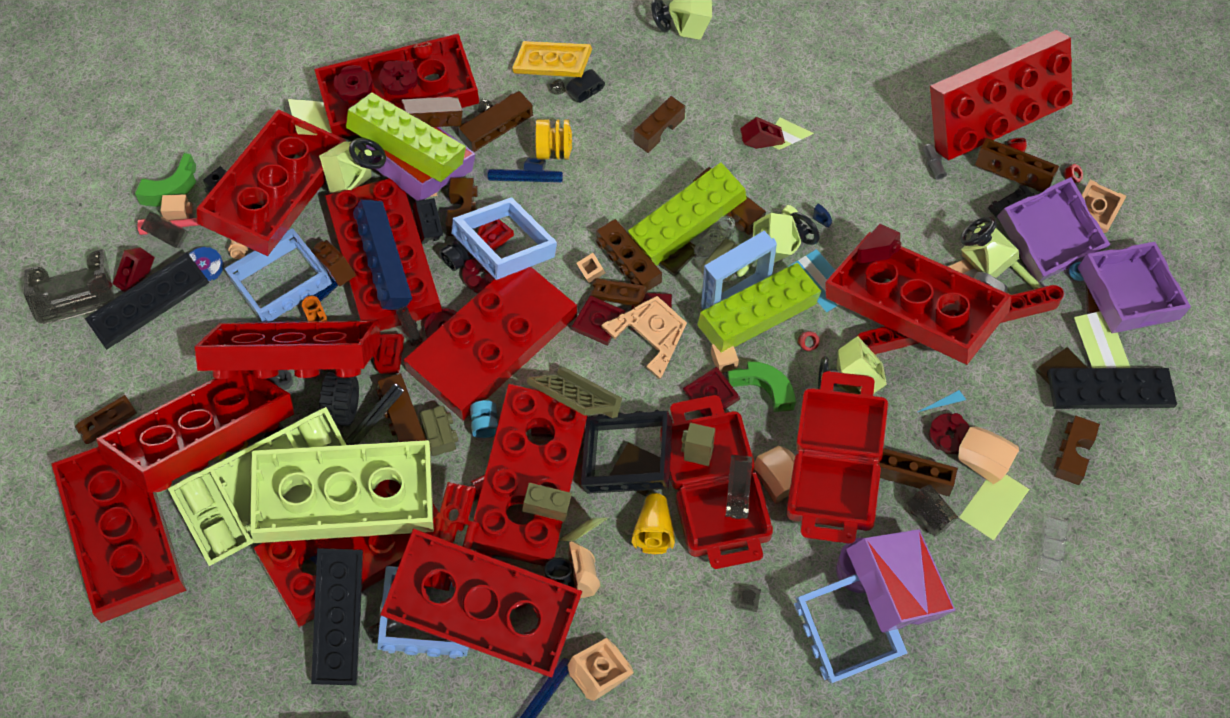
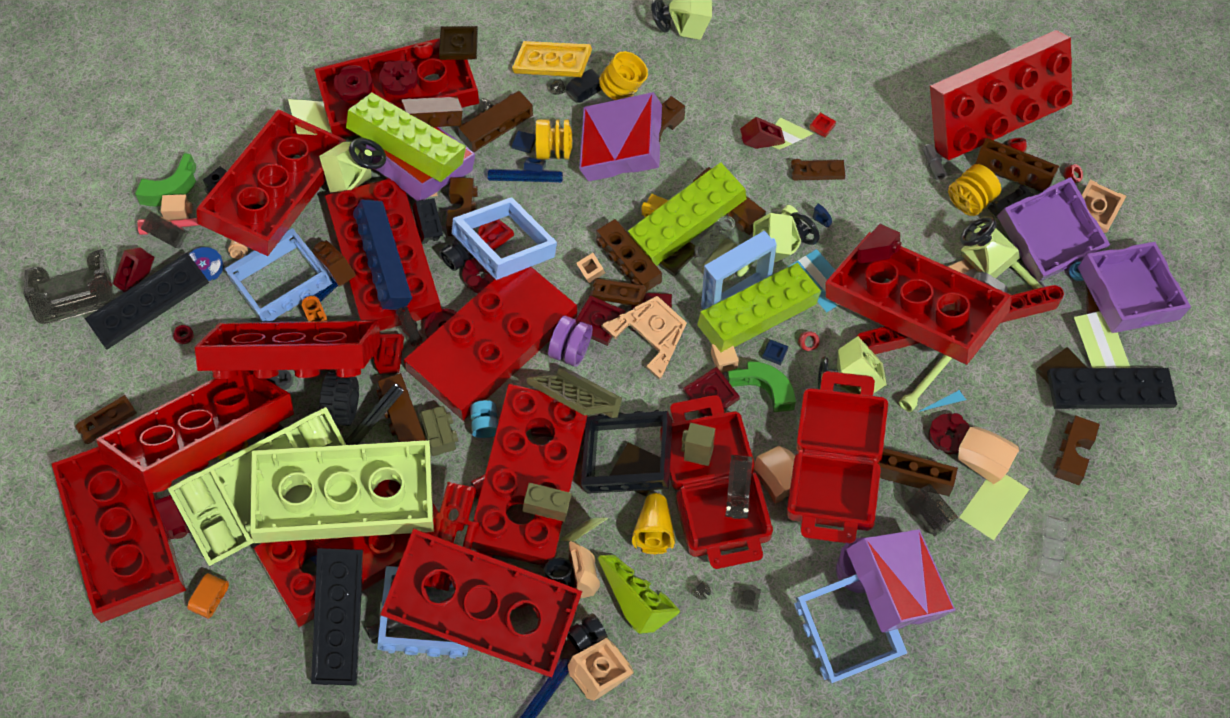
none -> dark red slope [154,495,190,539]
none -> dark red plate [173,325,194,345]
none -> orange beam [187,573,229,619]
none -> dark brown tile [439,26,478,60]
none -> dark blue tile [512,130,536,153]
none -> medium lavender wheel [548,316,593,367]
none -> black wheel [567,613,608,653]
none -> medium lavender tile [579,92,662,181]
none -> lime wedge [598,555,680,634]
none -> yellow wheel [599,51,648,100]
none -> yellow bracket [642,194,669,217]
none -> clear smoke hinge [692,581,711,600]
none -> dark blue tile [762,339,789,366]
none -> reddish brown plate [791,159,846,181]
none -> red plate [809,112,836,138]
none -> yellowish green piece [899,355,952,412]
none -> yellow wheel [948,164,1001,216]

